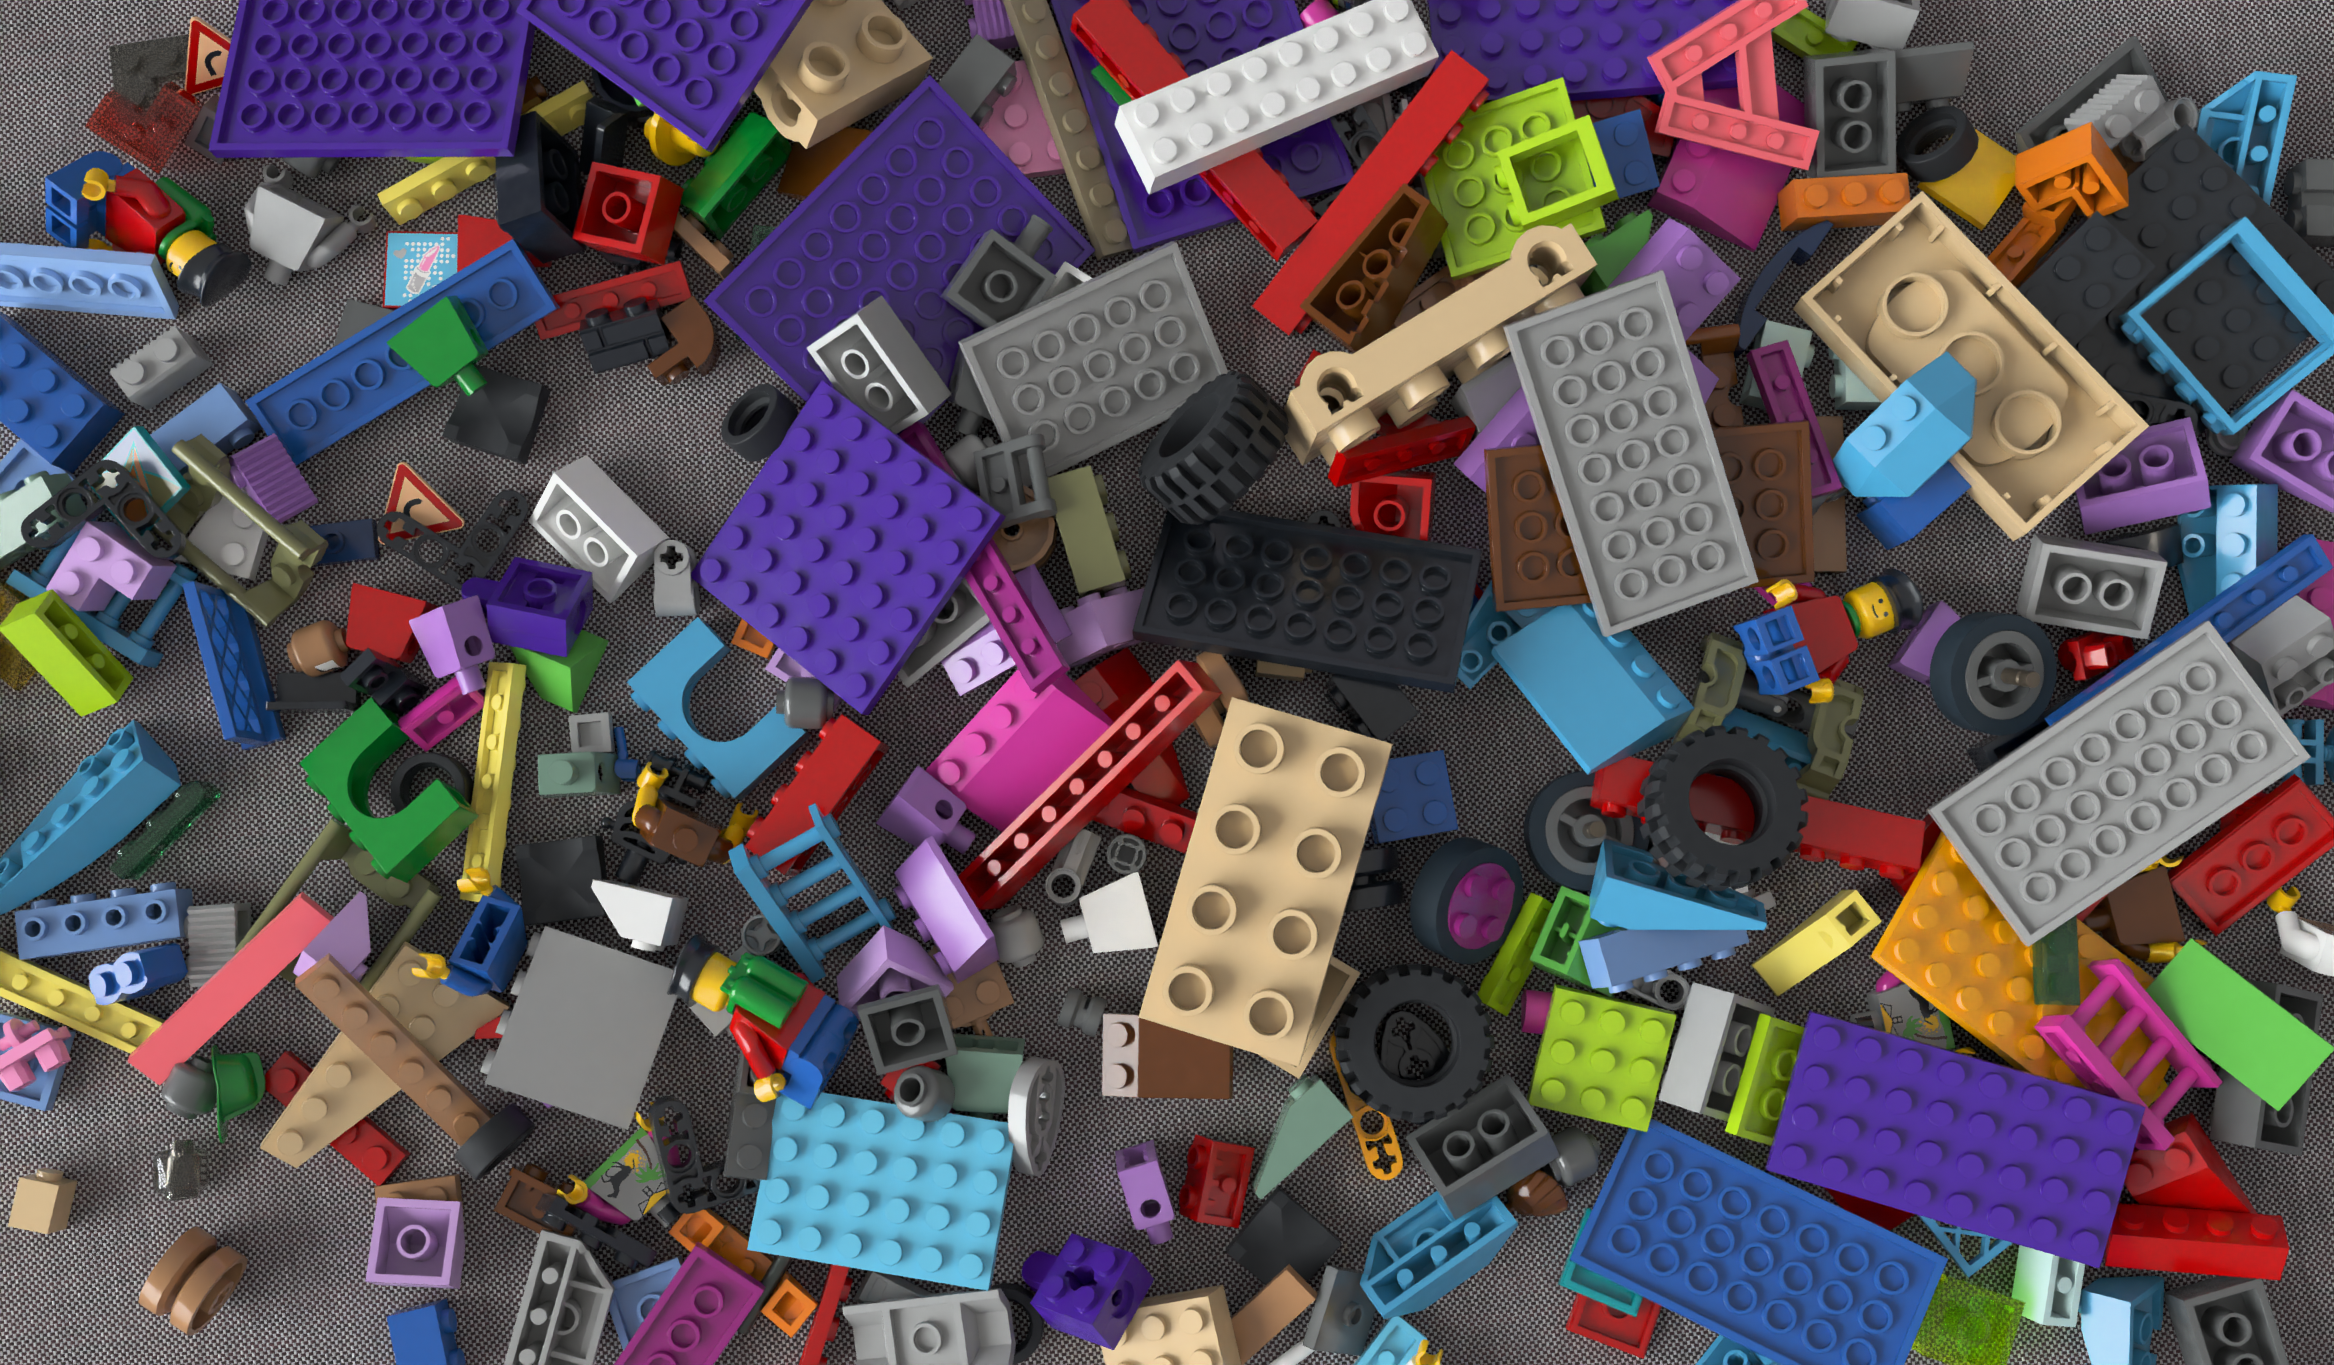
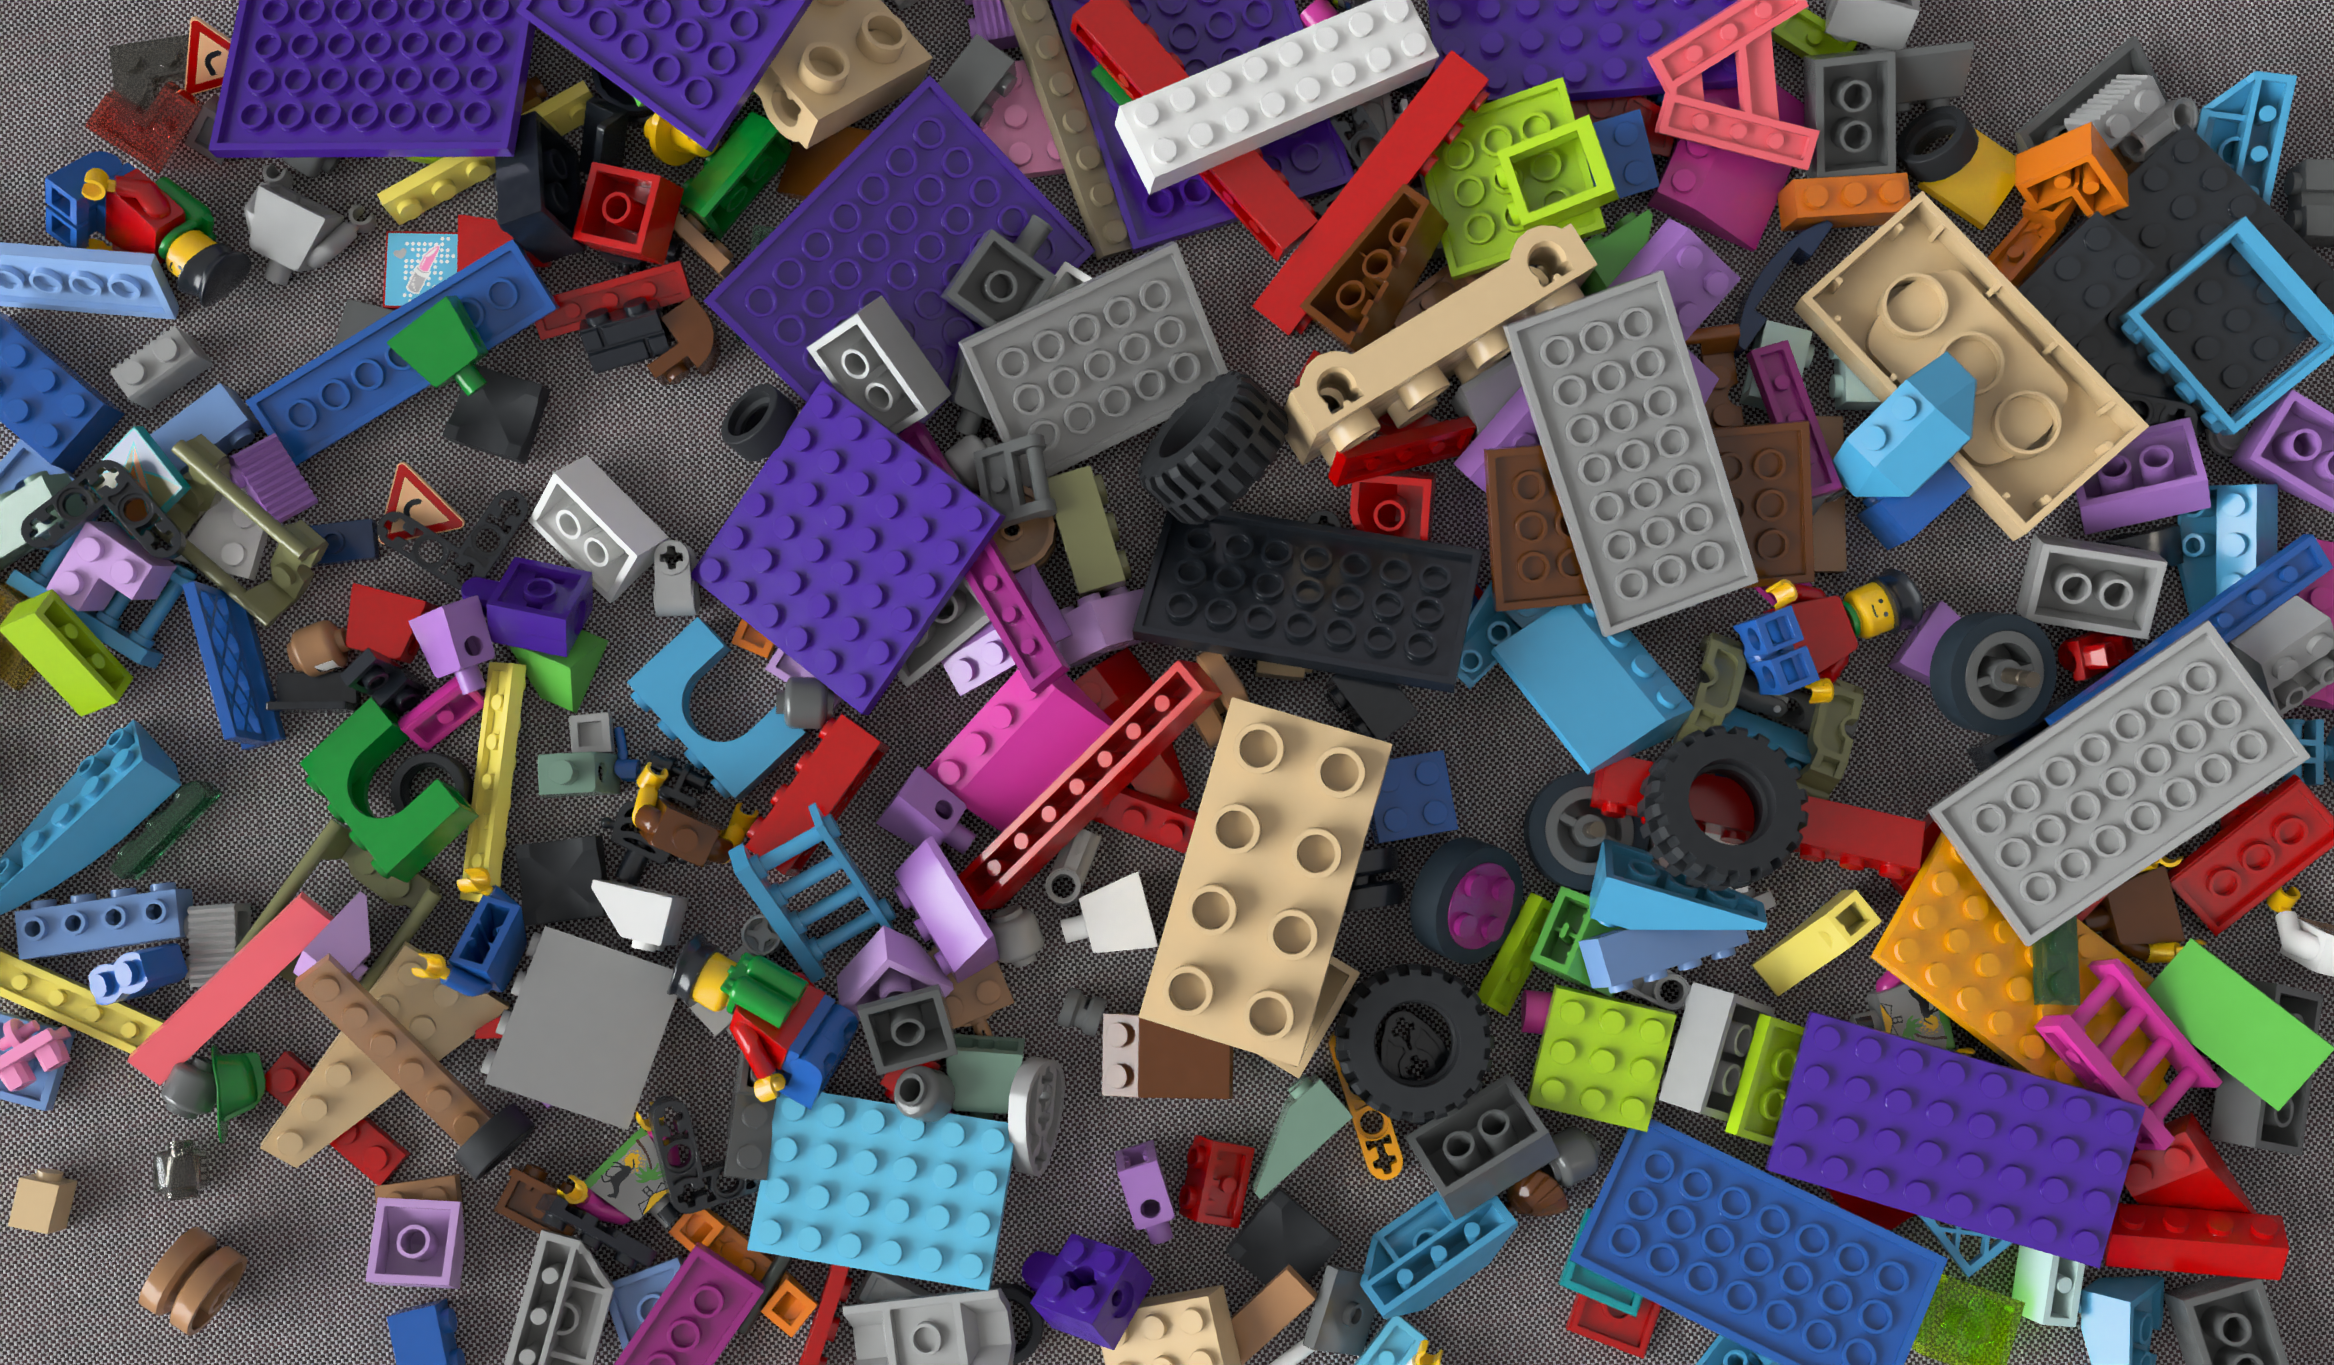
dark grey wheel [1107,834,1147,875] -> none

